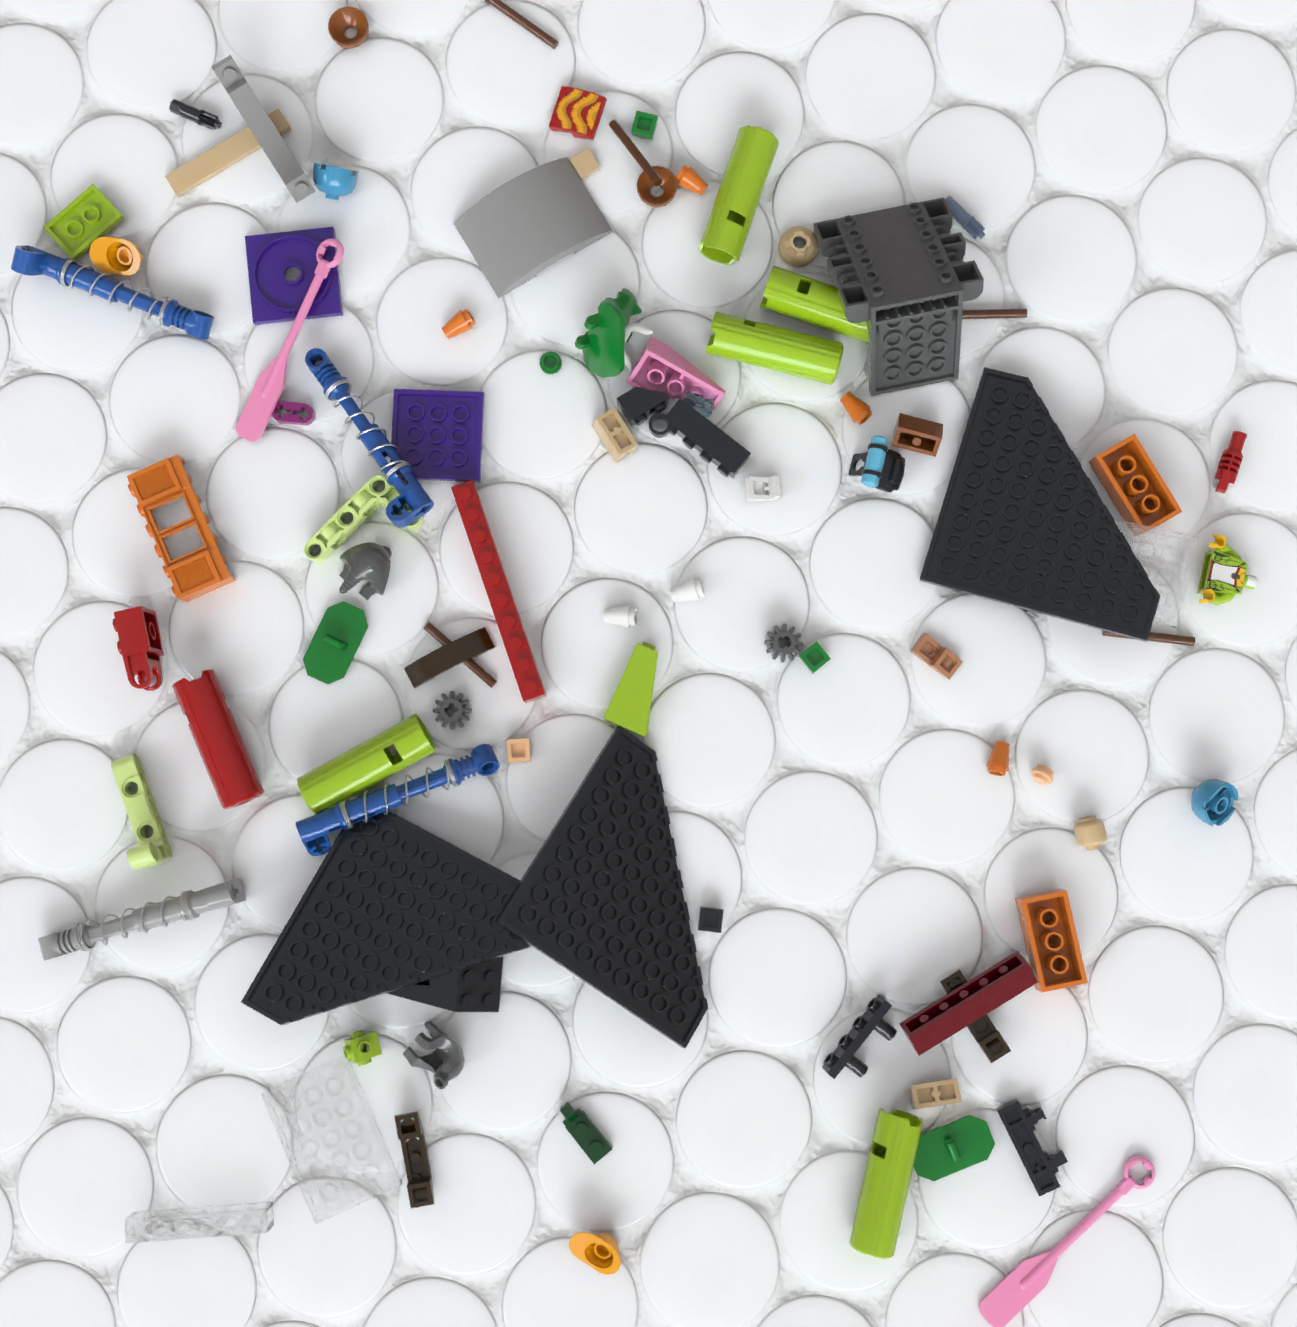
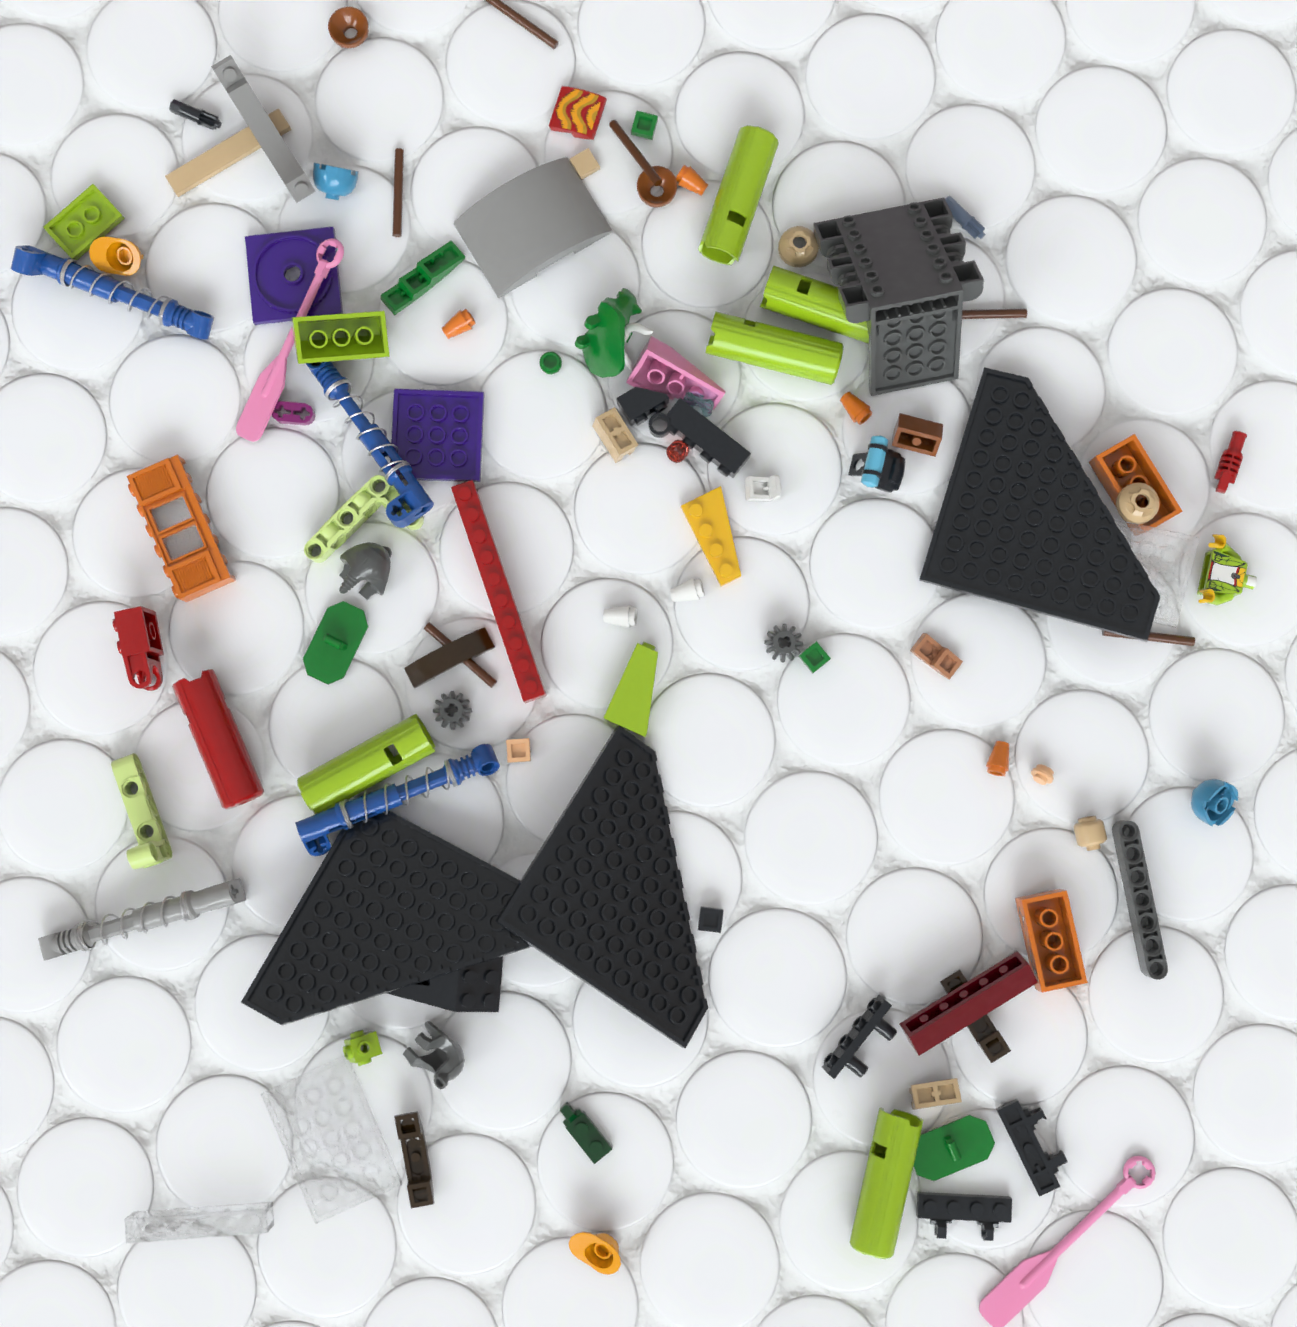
none -> lime slope [291,311,390,364]
none -> green slope [380,241,466,315]
none -> reddish brown bar [392,148,404,237]
none -> clear red bush [666,440,689,463]
none -> yellow wing [681,486,741,587]
none -> black hinge [916,1192,1012,1241]
none -> dark grey beam [1112,820,1168,980]
none -> tan piece [1116,483,1160,525]

